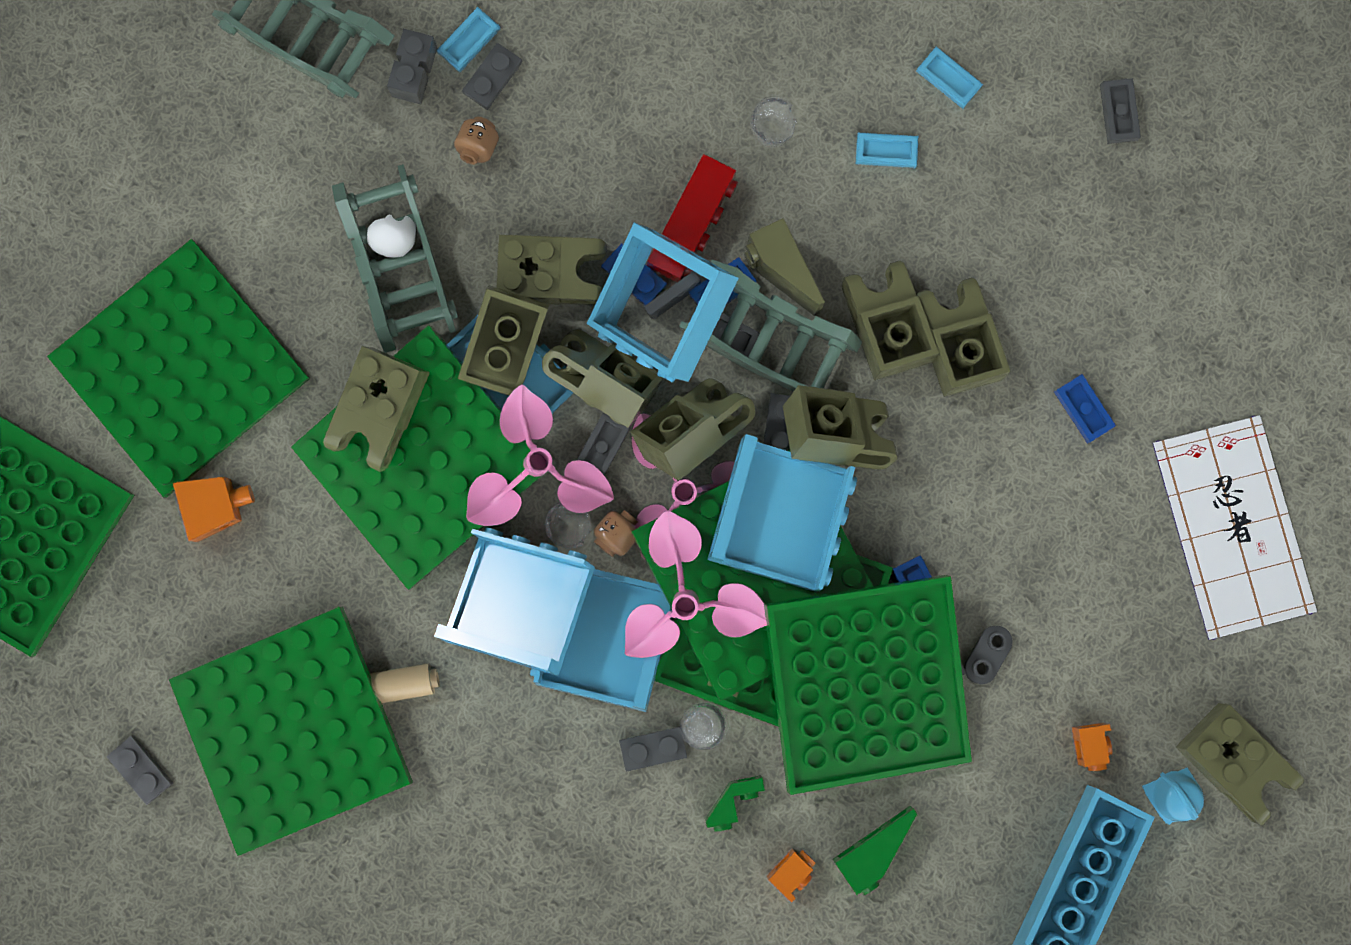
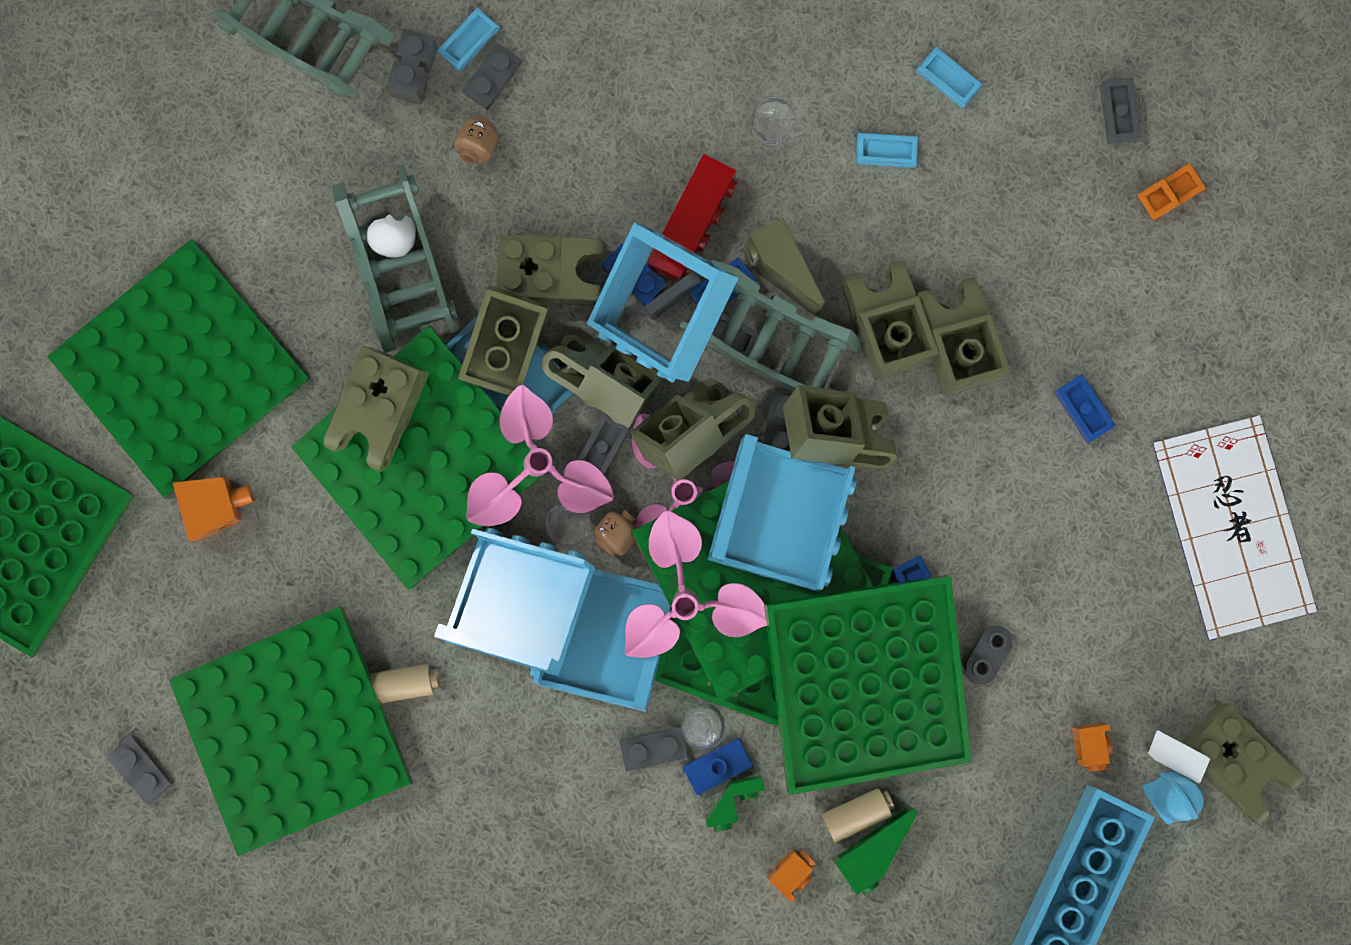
none -> blue plate [683,738,753,796]
none -> tan brick [821,788,895,844]
none -> orange slope [1137,163,1206,221]
none -> white sticker [1148,731,1210,783]

